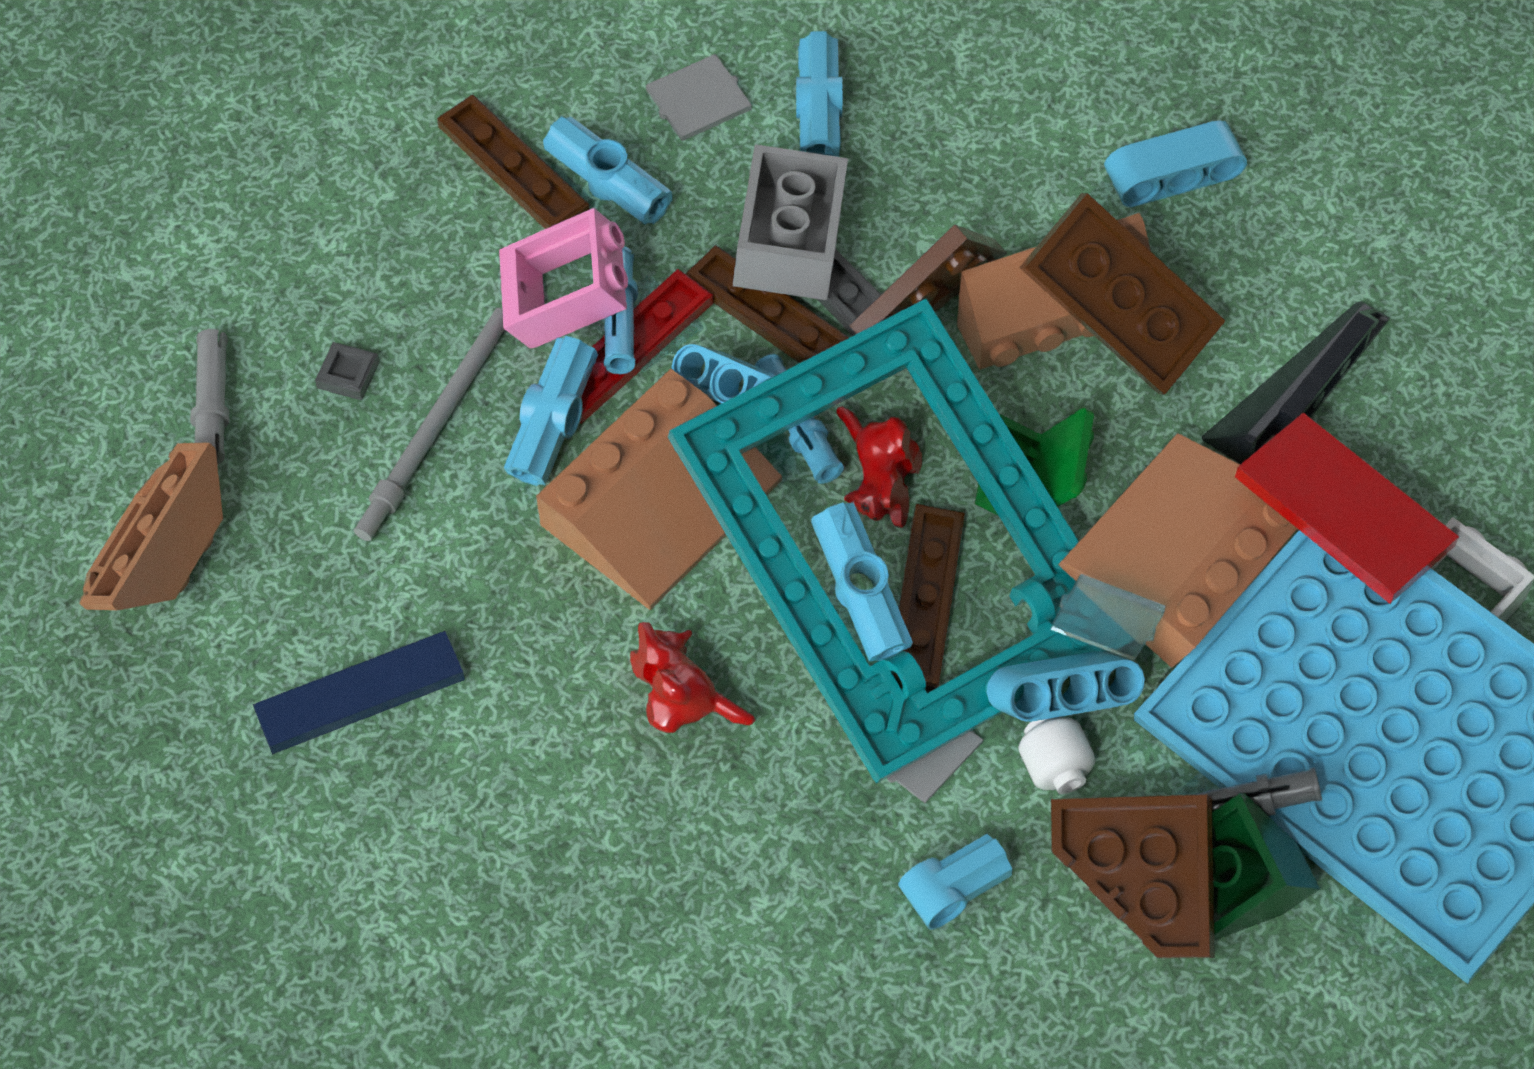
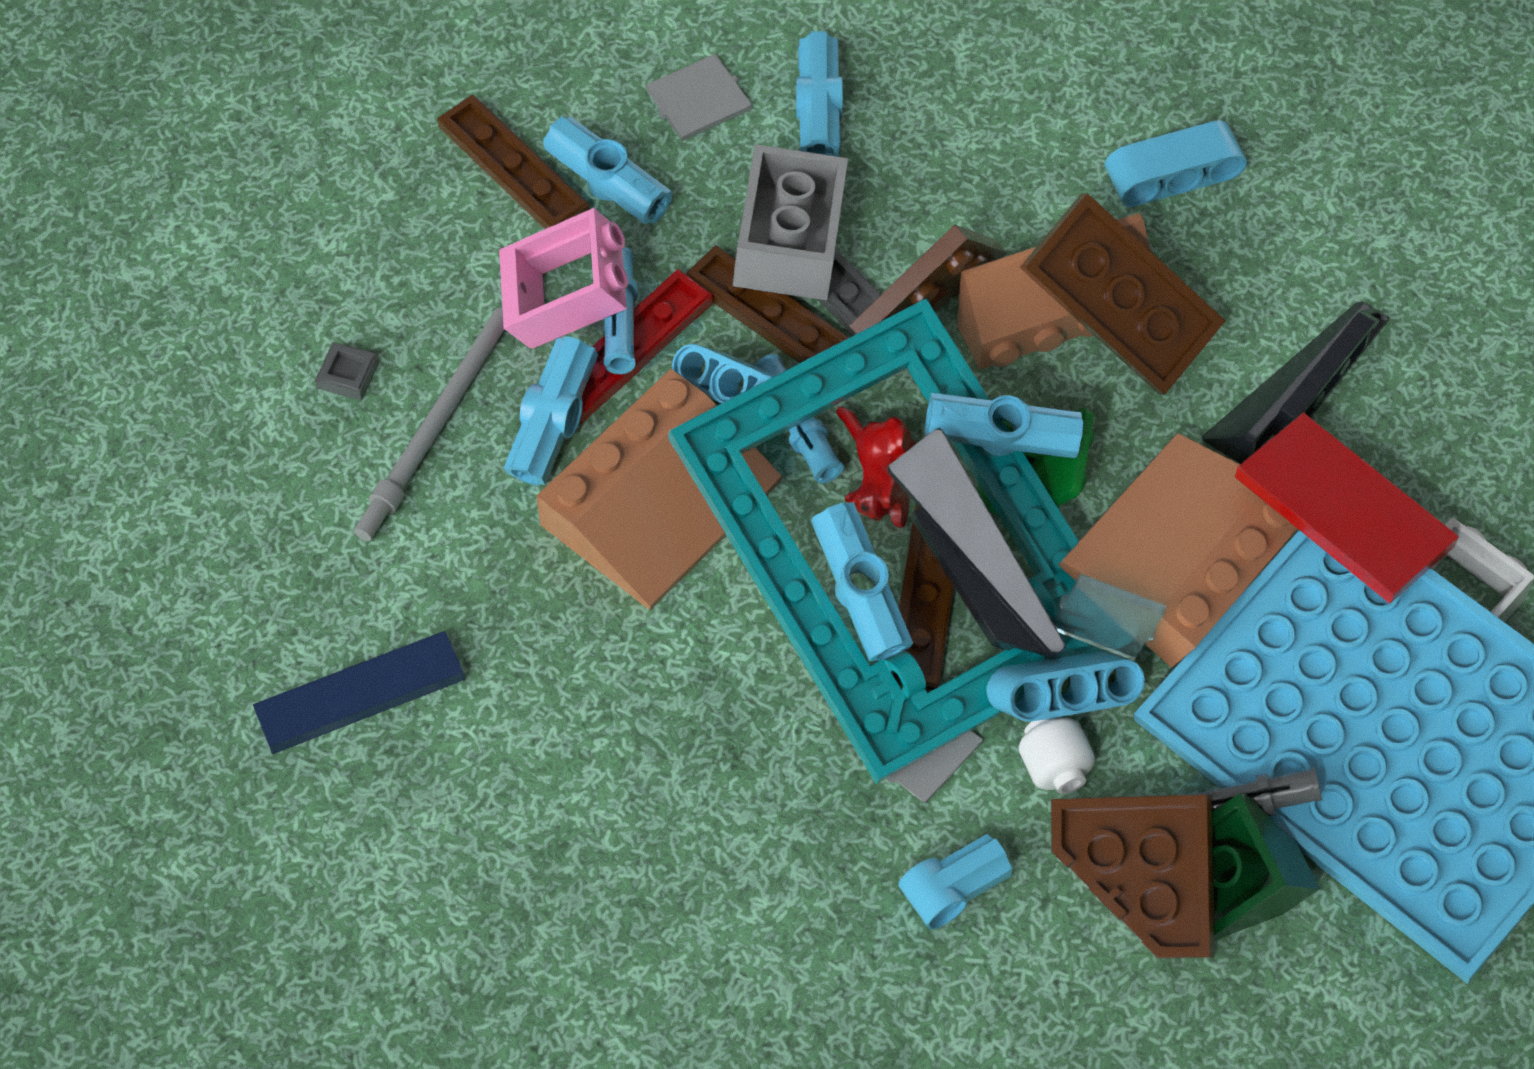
nougat wedge [79,443,223,611] -> none
light grey pin [190,329,229,465] -> none
red animal [630,622,756,733] -> none
none -> wedge [887,428,1066,660]
none -> medium azure piece [925,393,1083,458]

